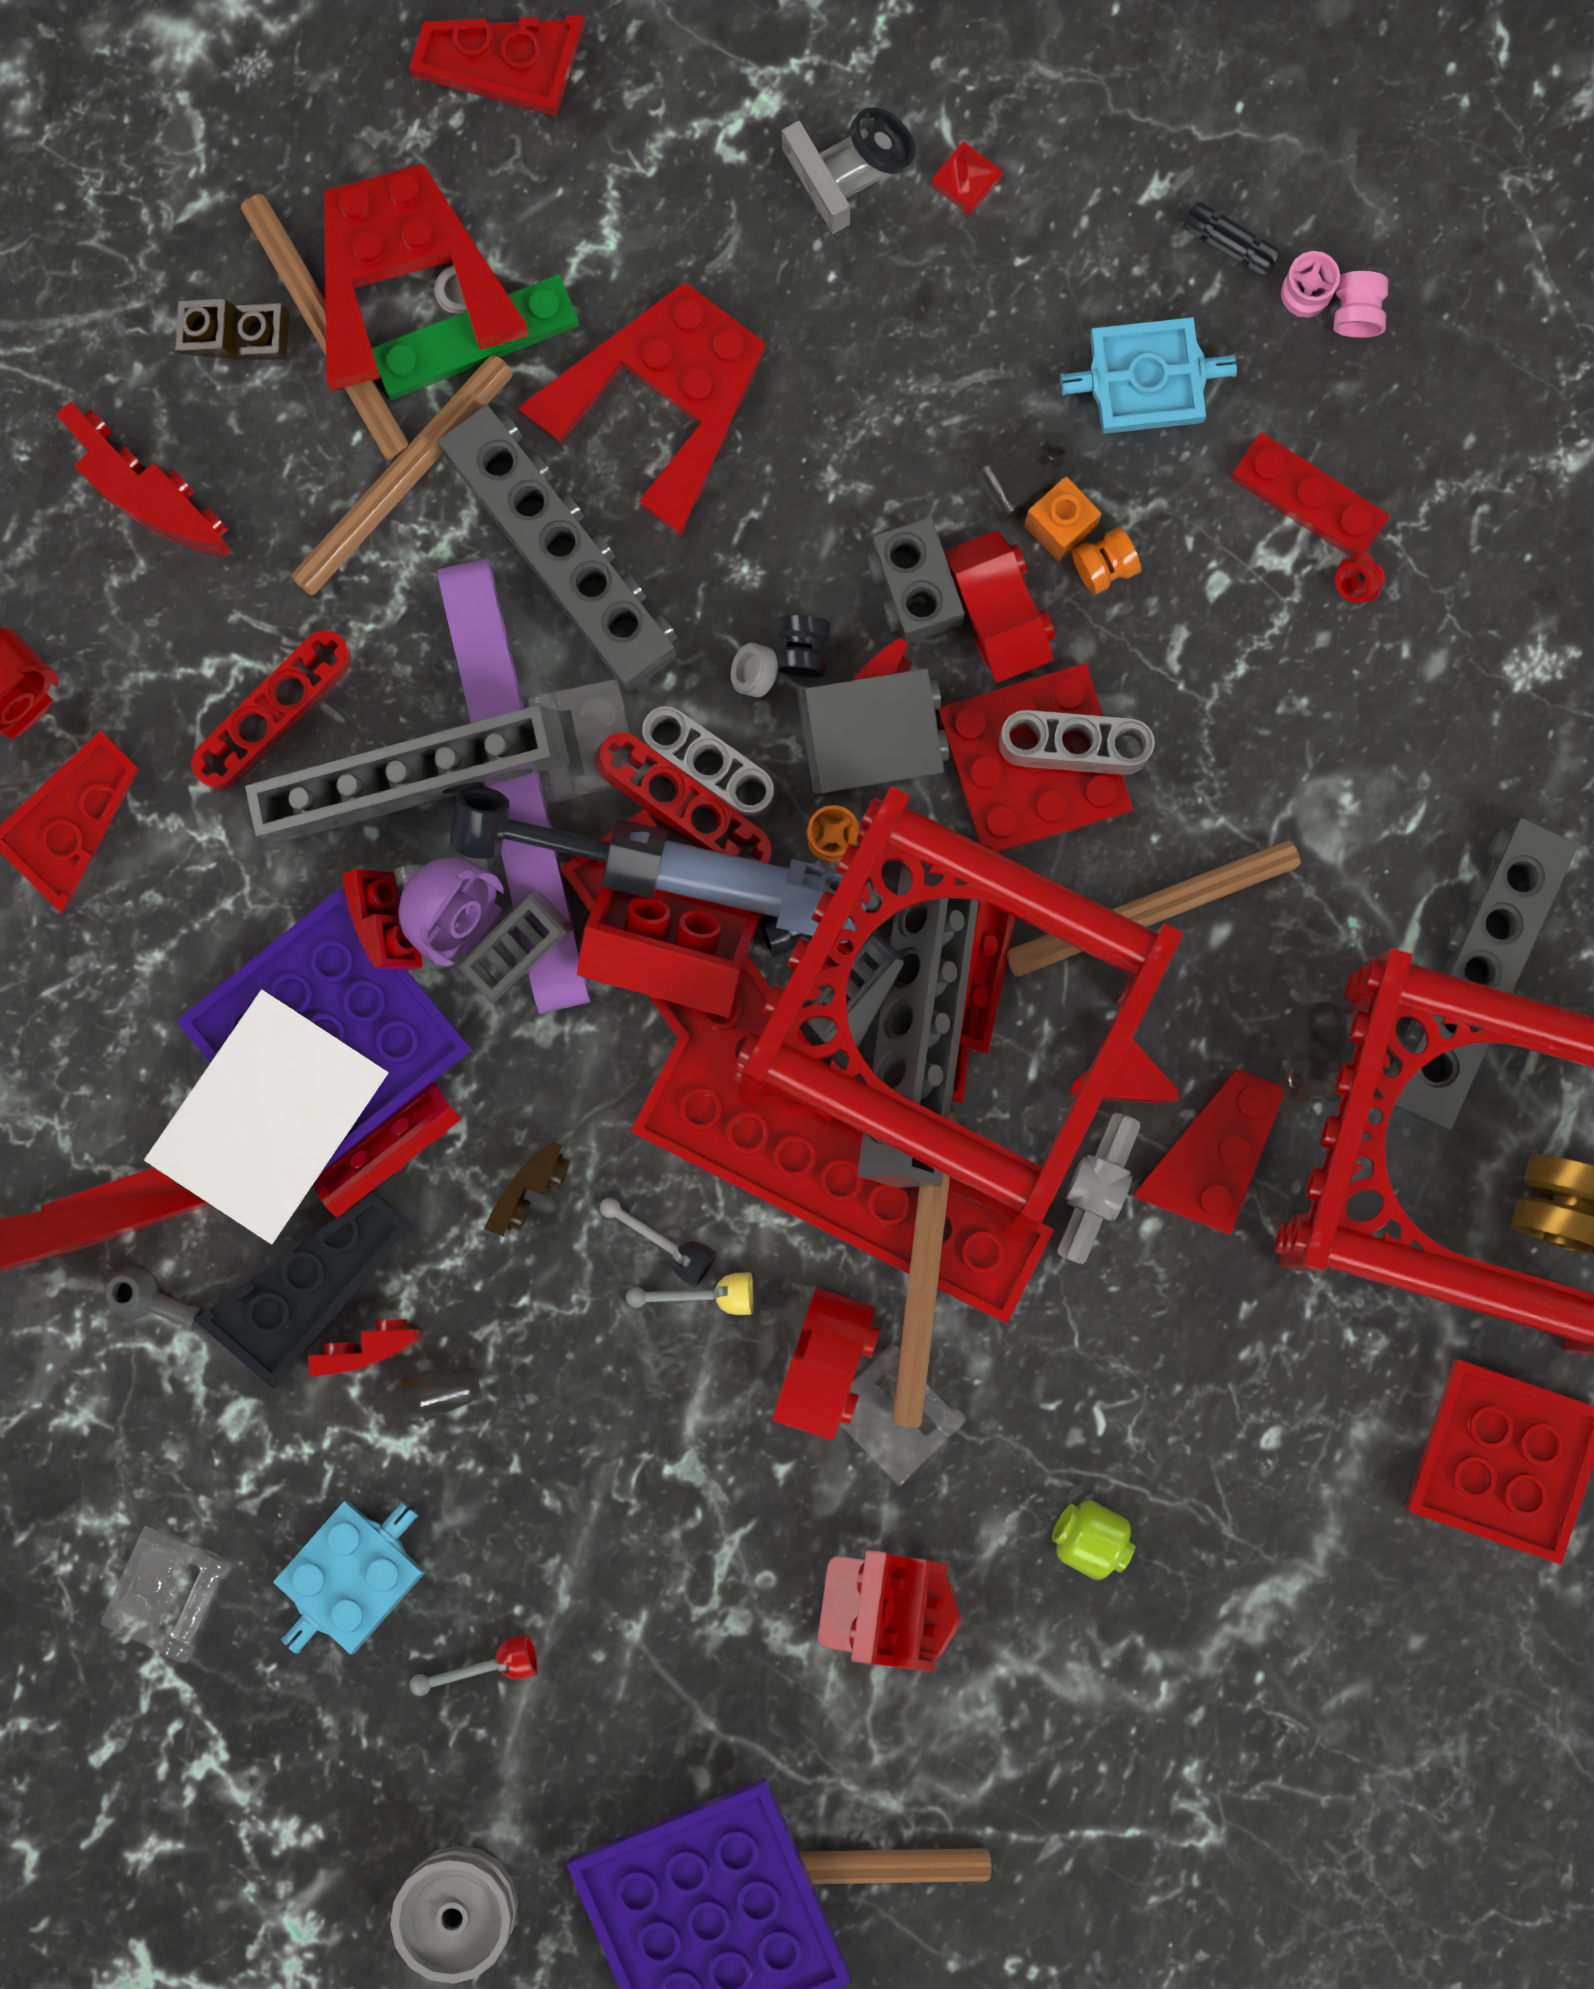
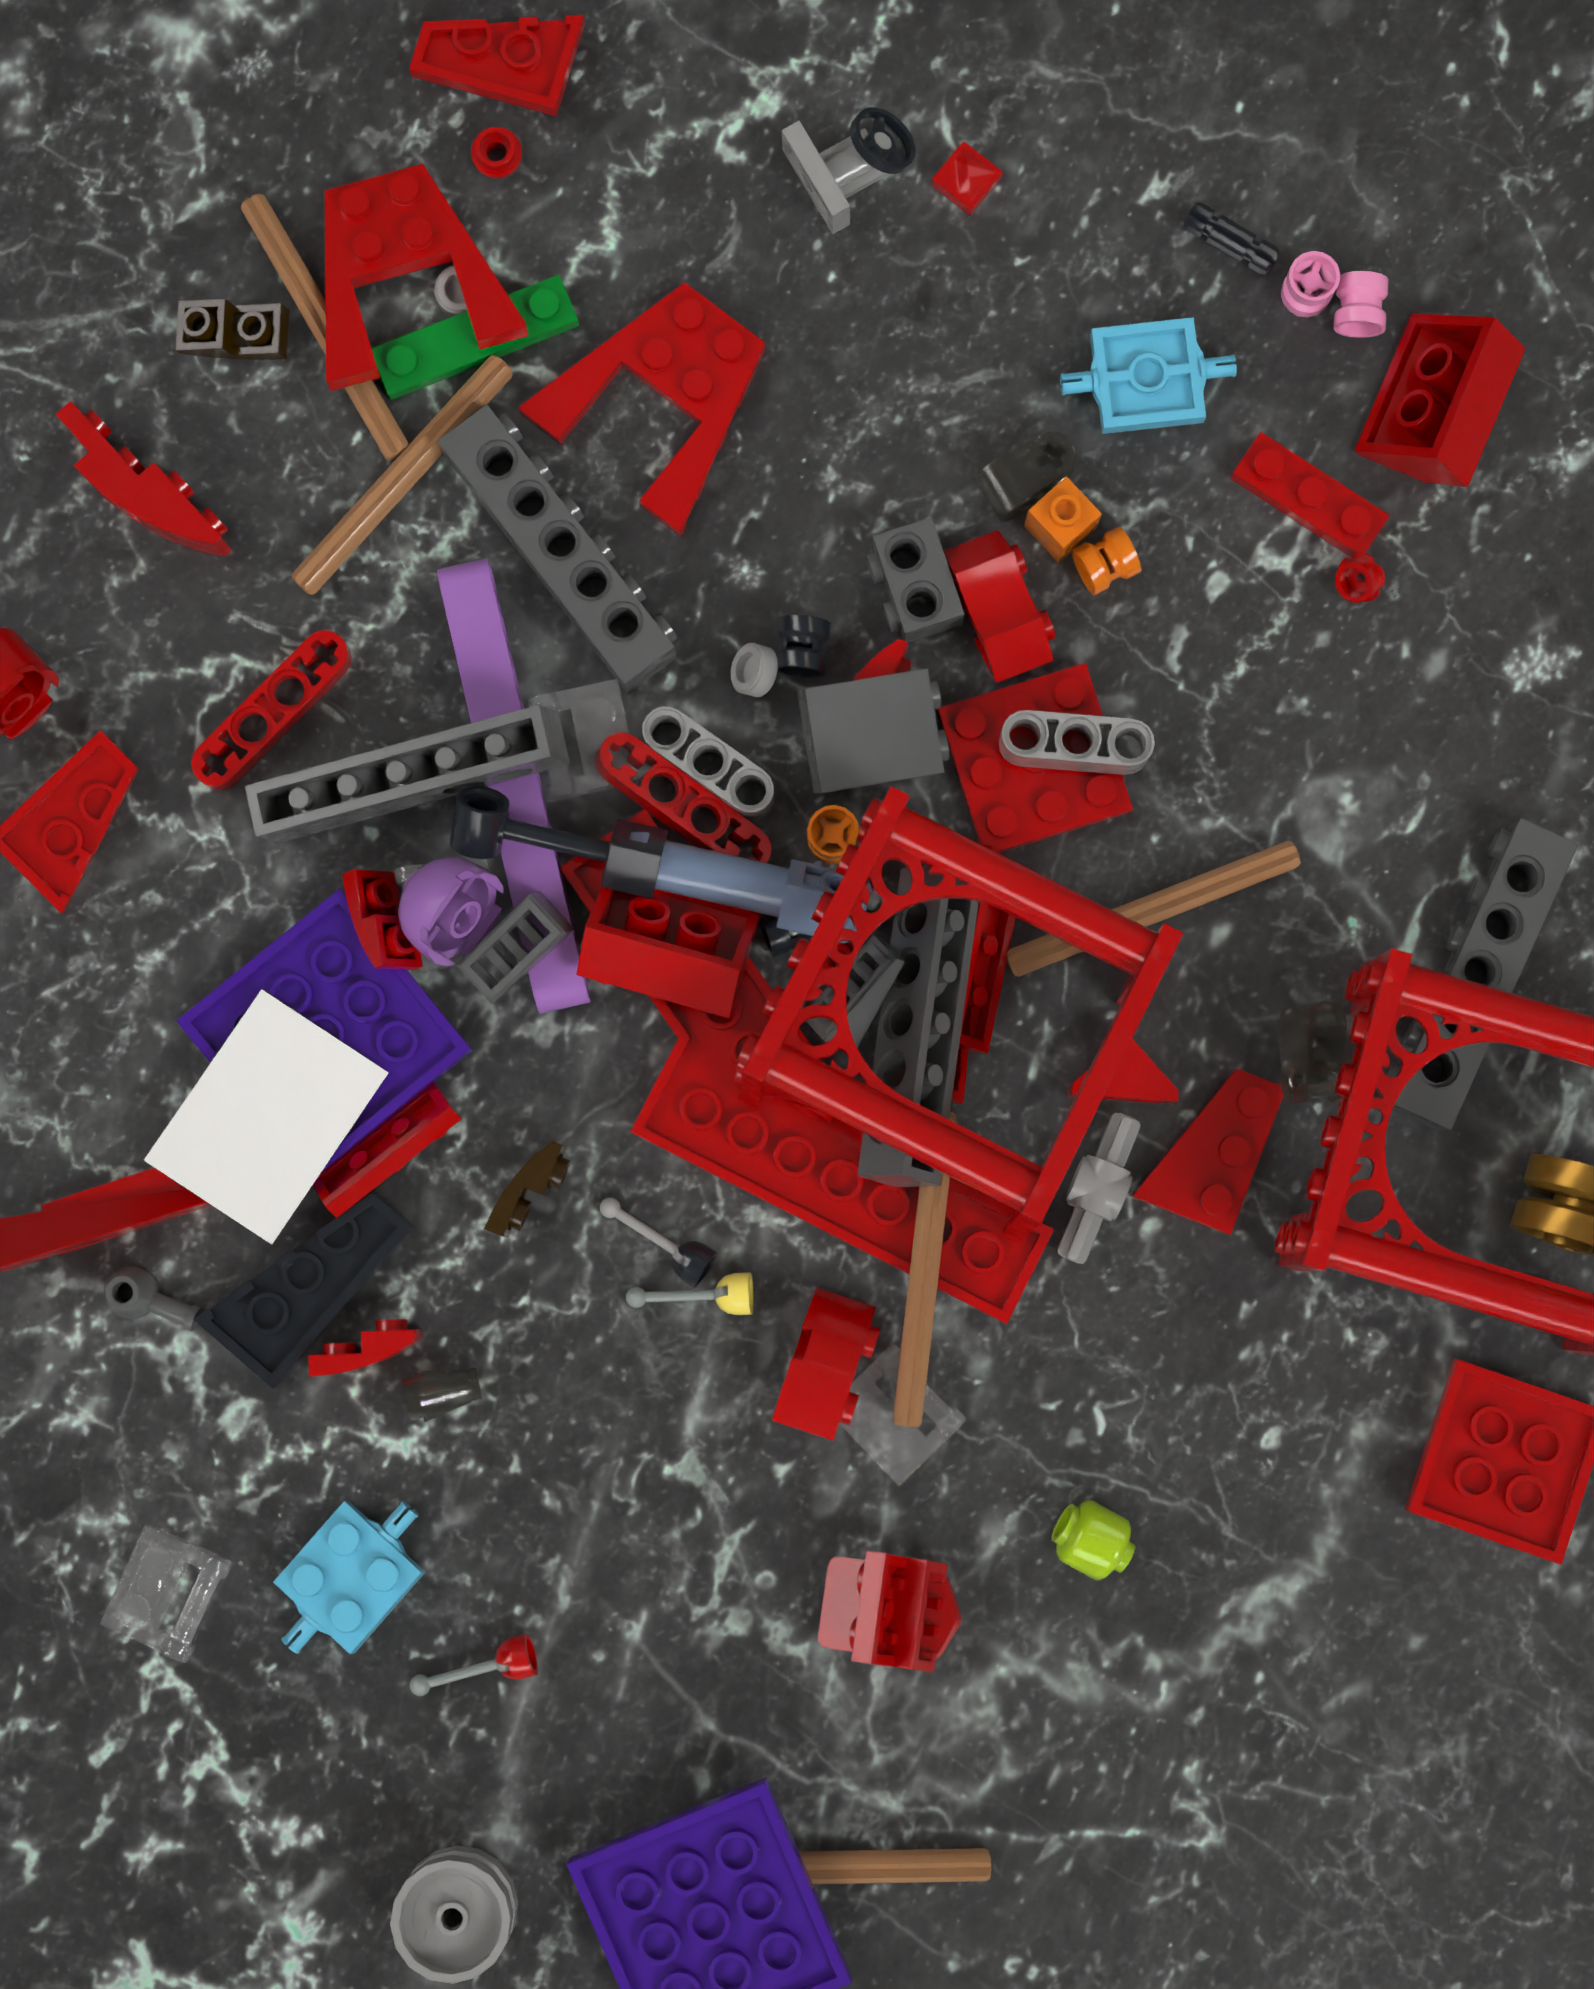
none -> red plate [471,127,522,179]
none -> red slope [1354,313,1526,487]

